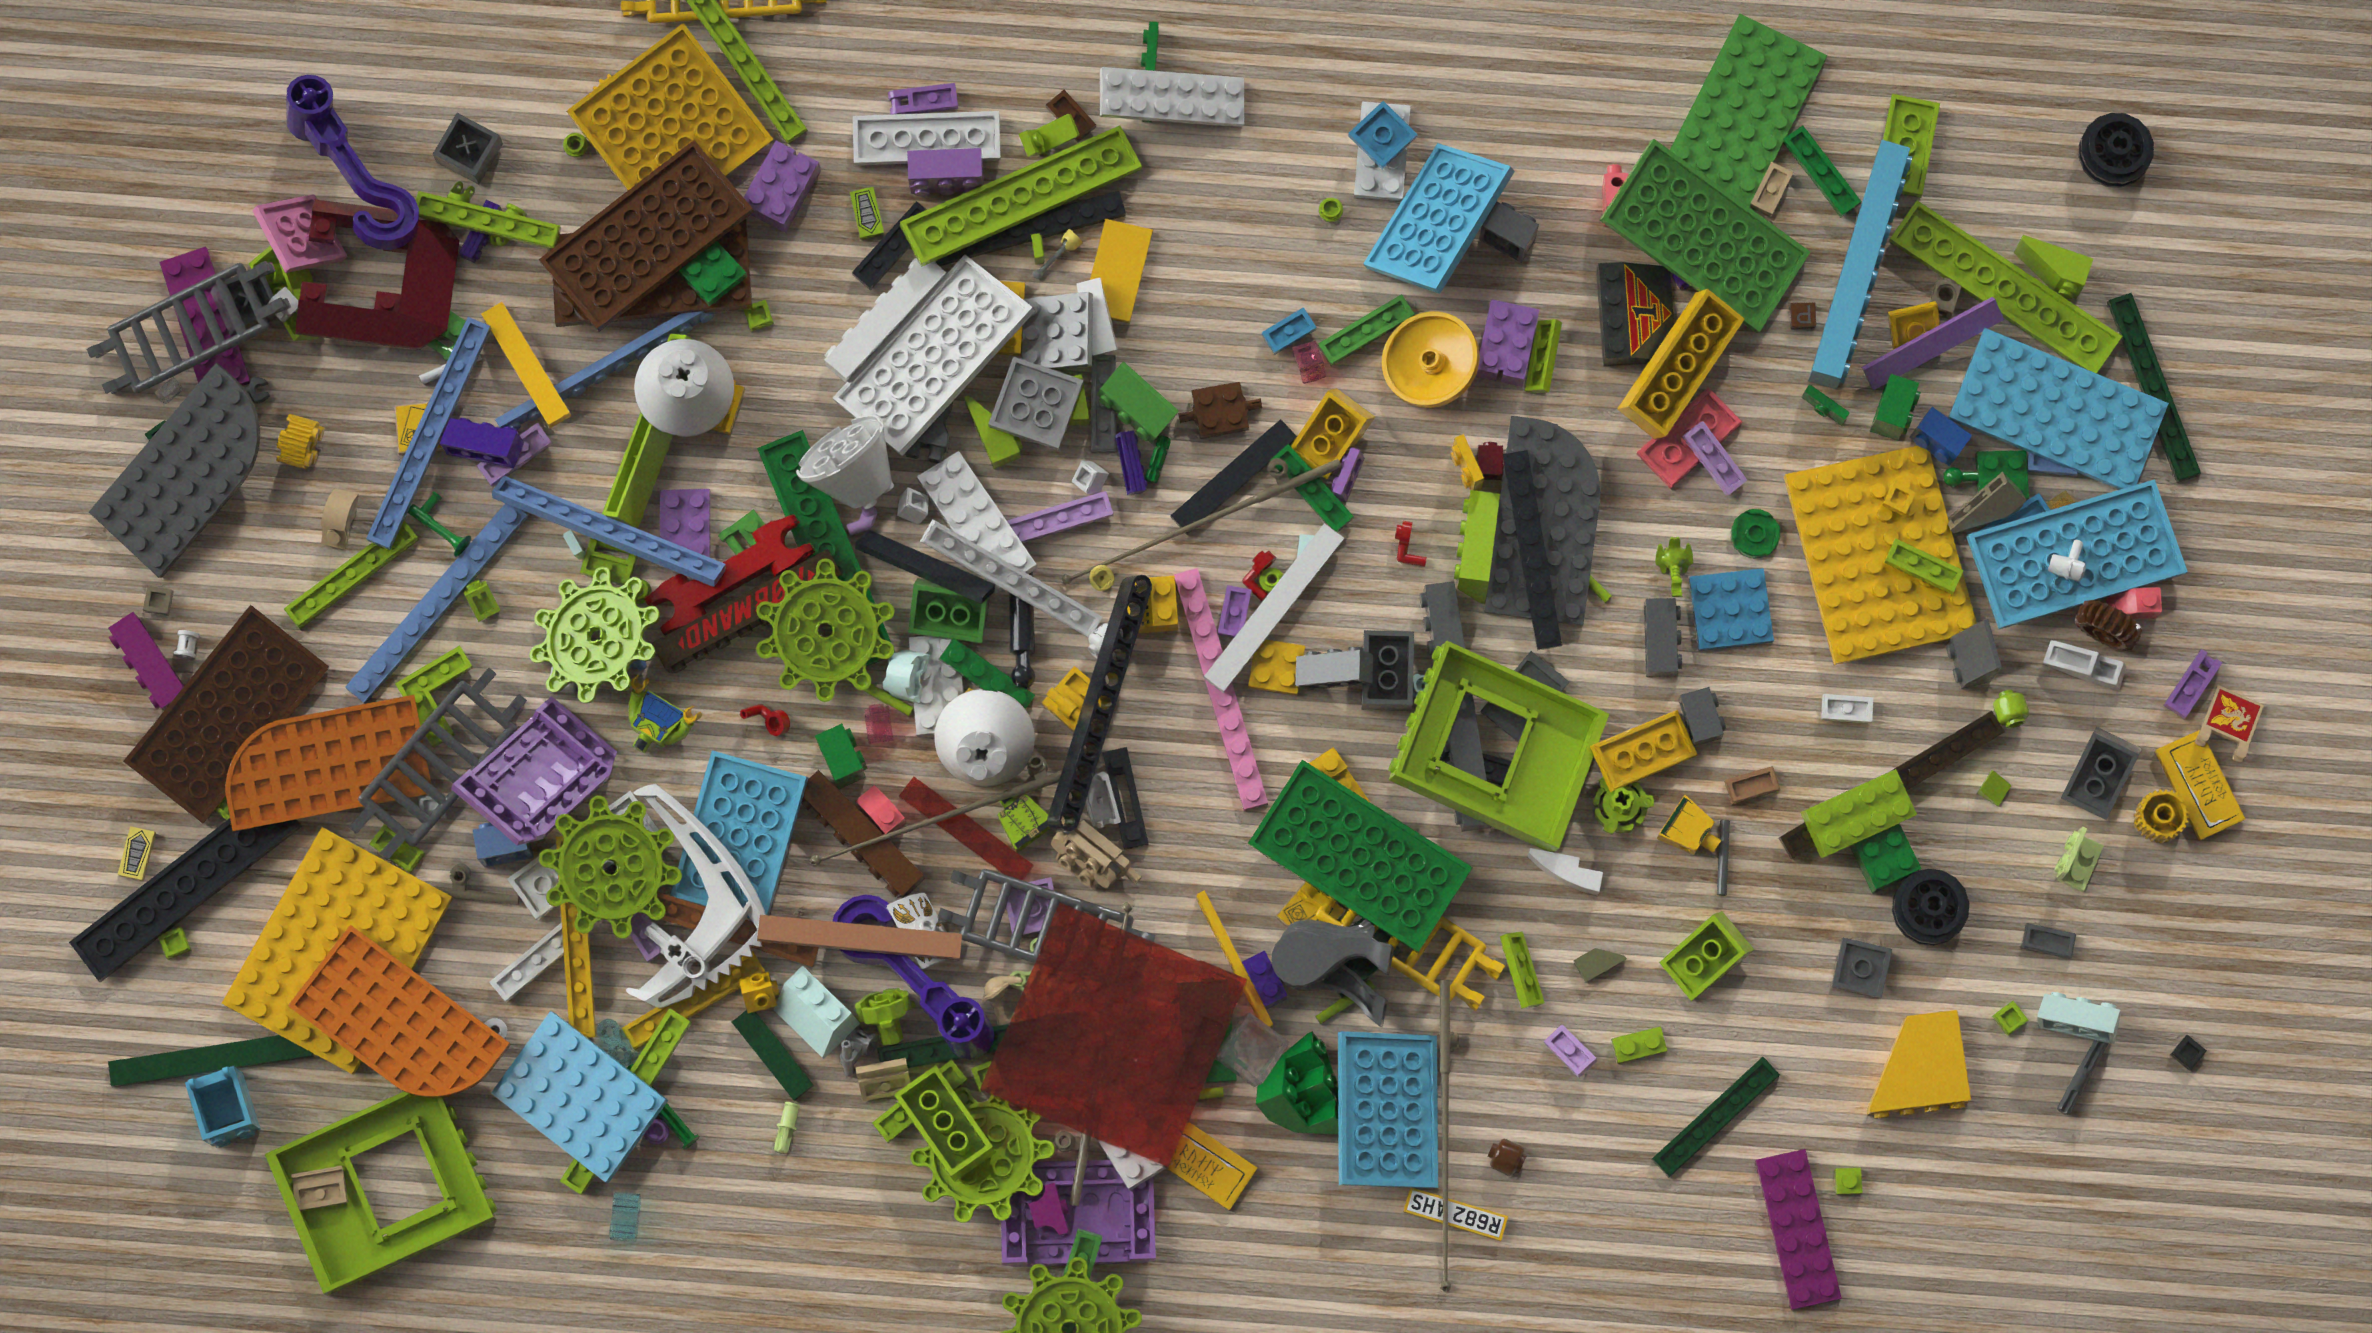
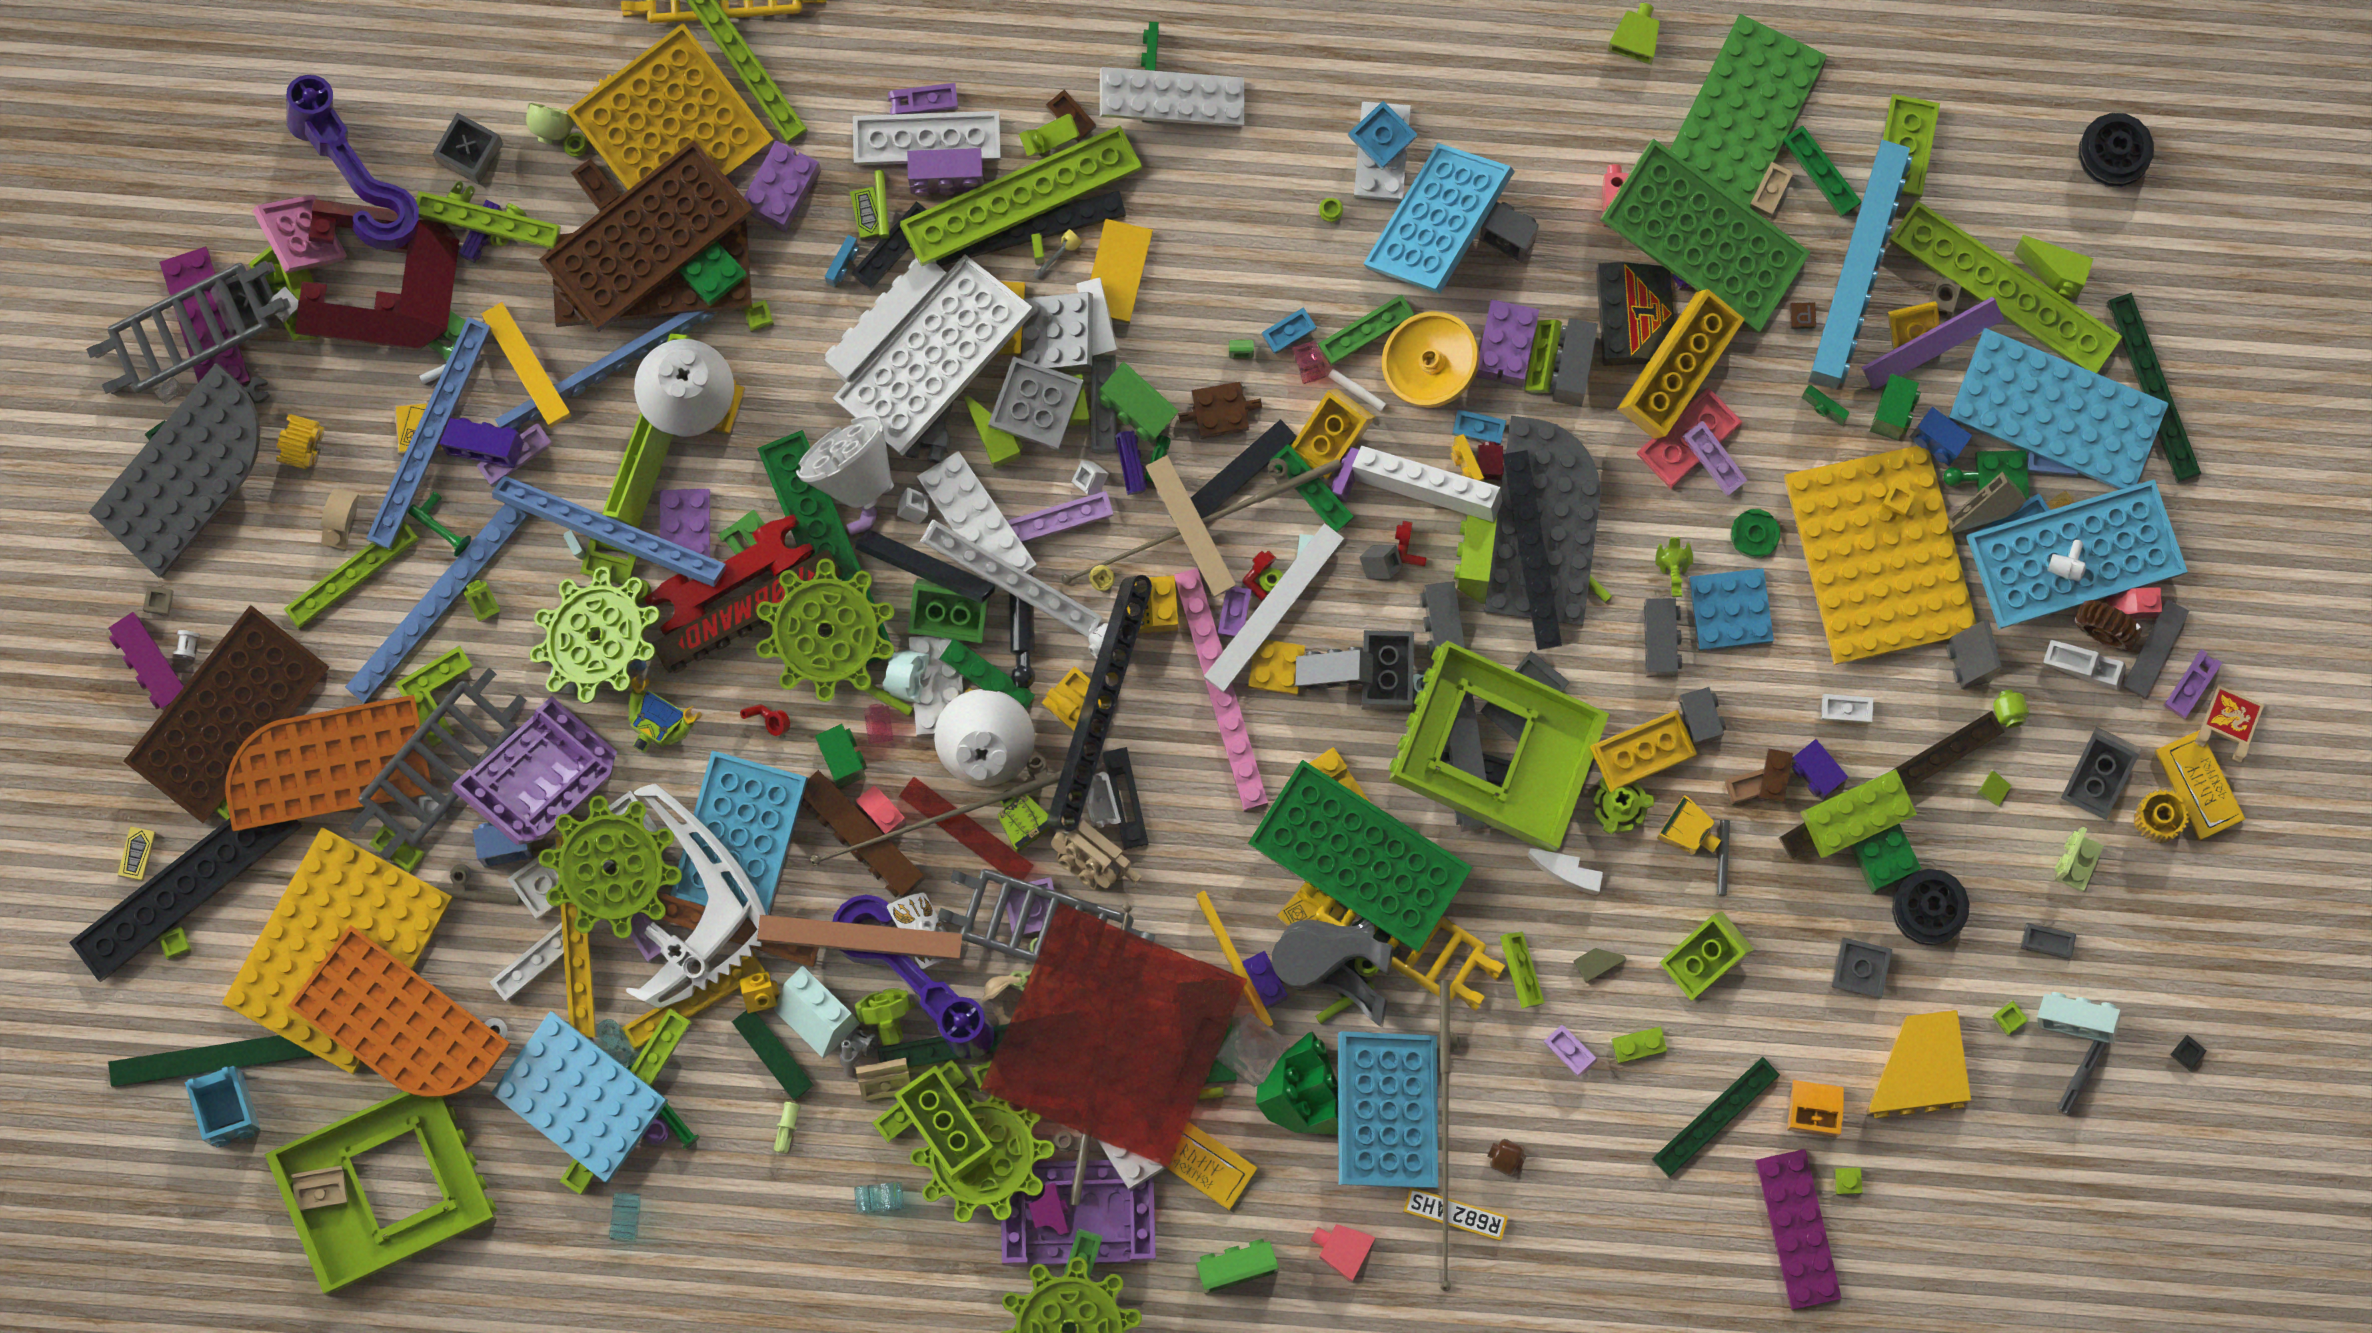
lime plate [1884,539,1964,594] -> none
none -> yellowish green cylinder [526,103,574,144]
none -> reddish brown plate [571,158,620,212]
none -> dark azure plate [824,235,860,287]
none -> clear light blue axle [854,1182,904,1214]
none -> lime bar [874,170,889,239]
none -> tan tile [1145,455,1236,598]
none -> bright green slope [1196,1239,1279,1294]
none -> bright green slope [1229,340,1254,358]
none -> coral torso [1311,1224,1375,1283]
none -> white piece [1328,369,1386,412]
none -> white brick [1352,446,1502,522]
none -> lime plate [1354,958,1379,977]
none -> dark grey panel [1359,545,1403,579]
none -> dark azure plate [1452,409,1506,445]
none -> dark grey brick [1549,318,1598,407]
none -> lime torso [1608,3,1660,65]
none -> reddish brown plate [1759,748,1793,803]
none -> light orange slope [1787,1080,1844,1138]
none -> dark purple brick [1791,739,1848,800]
none -> flat silver tile [2122,600,2189,699]

